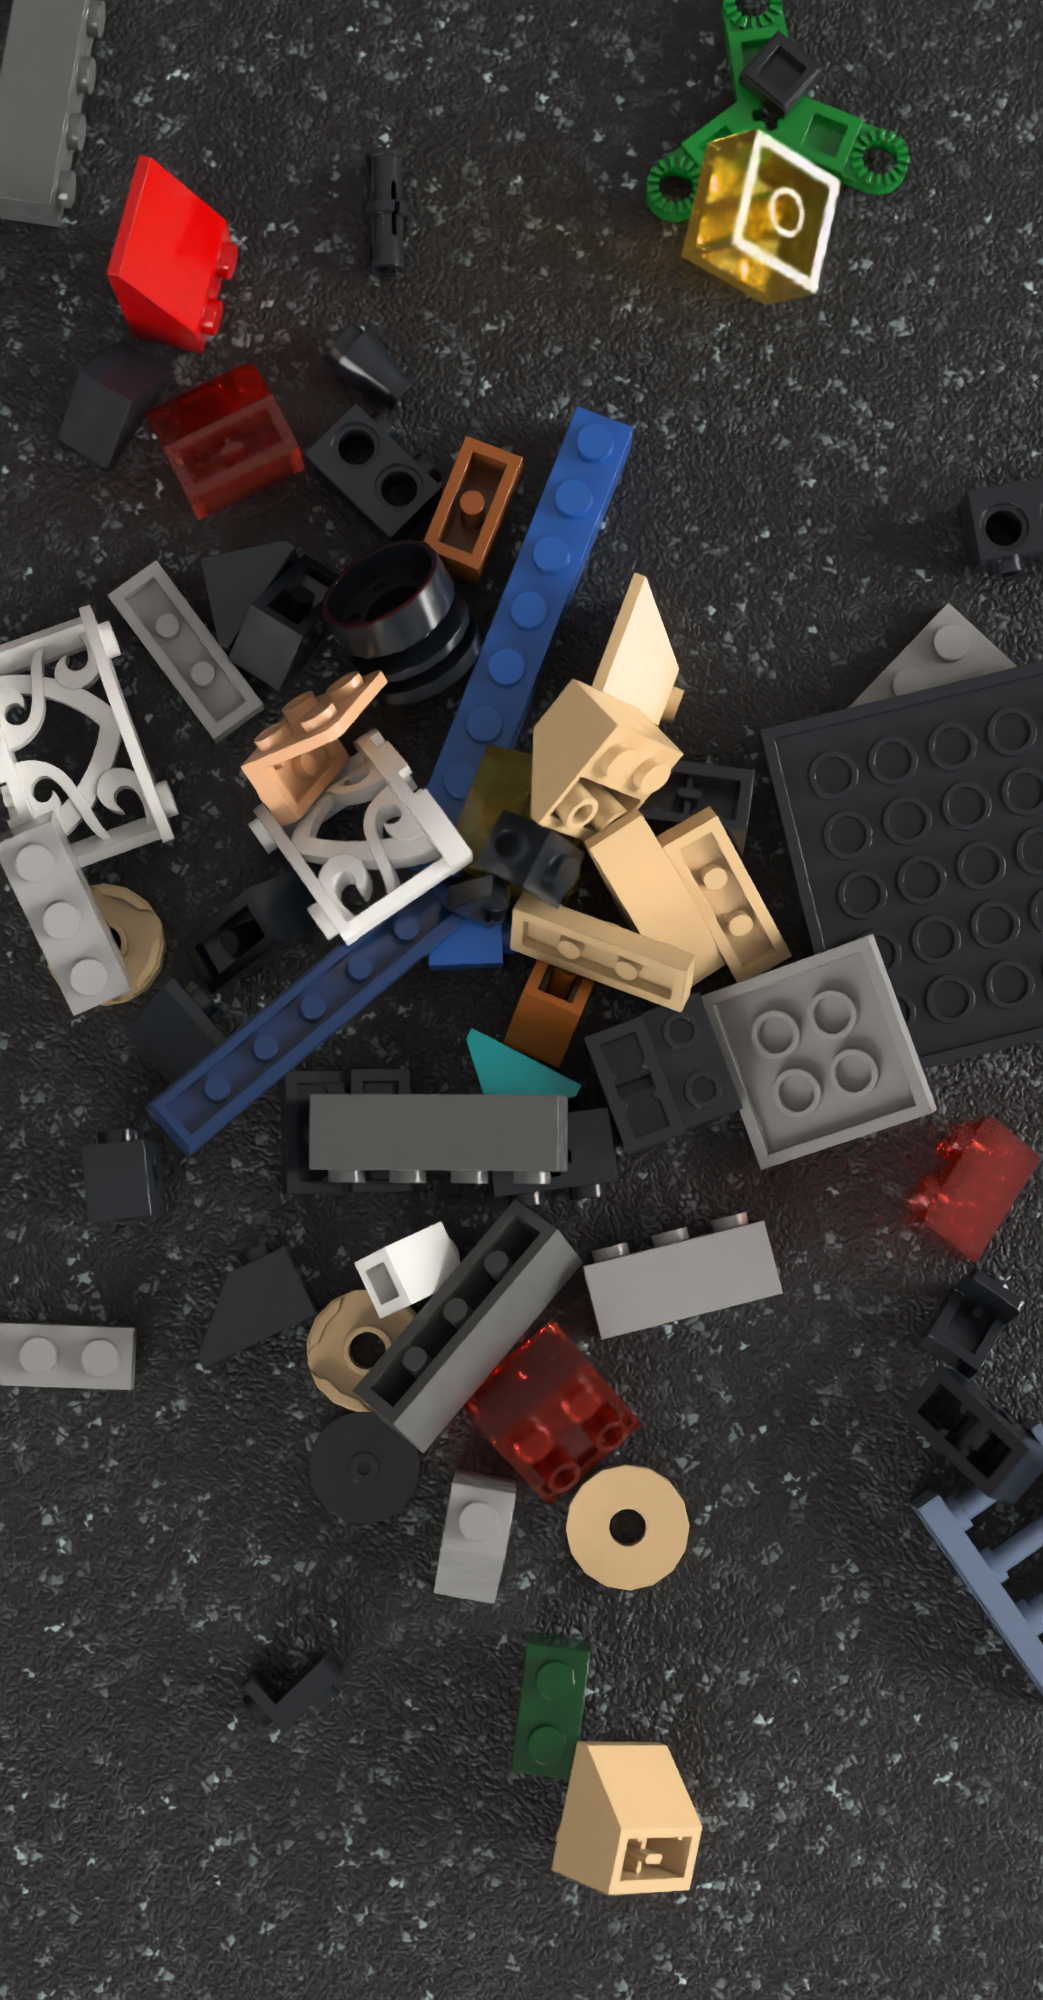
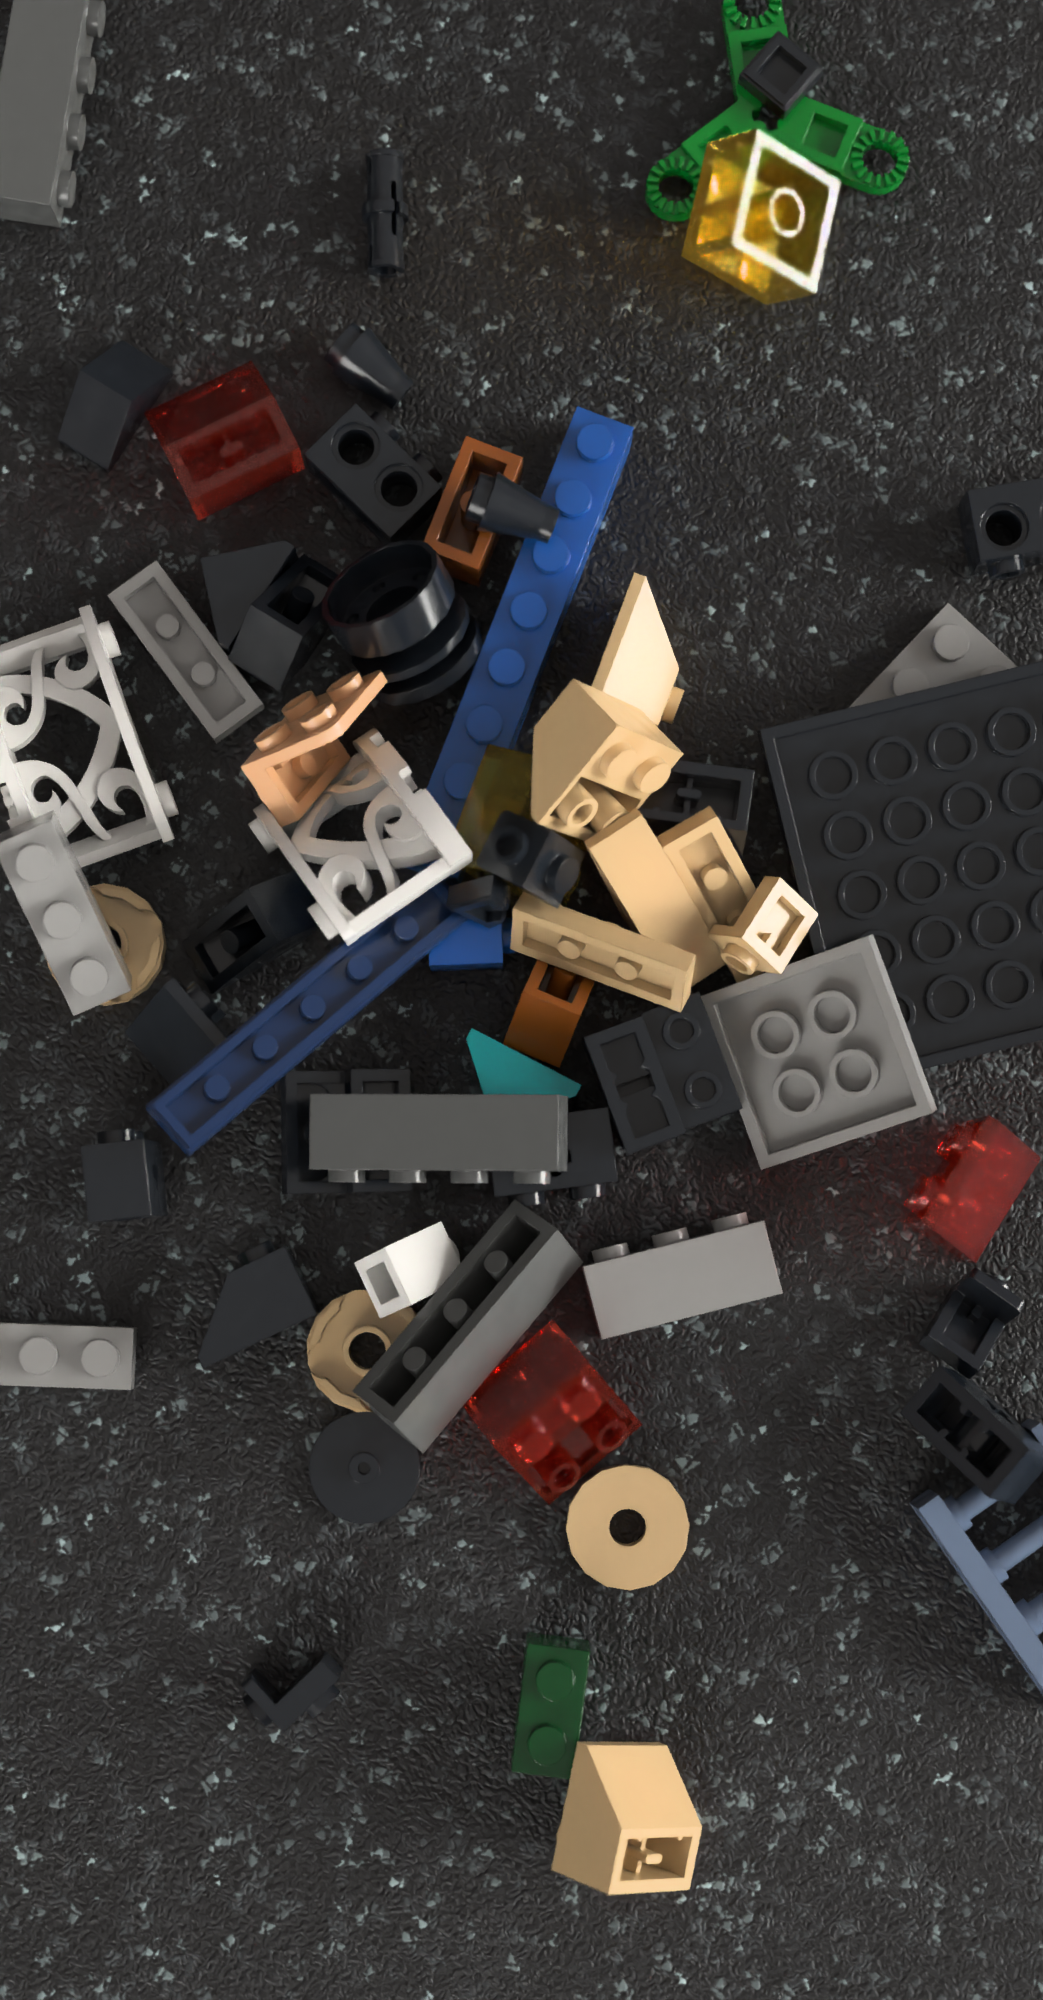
slope [107,155,238,354] -> none
light grey slope [434,1469,516,1604] -> none
none -> black cone [463,471,560,544]
none -> tan bracket [708,876,818,975]

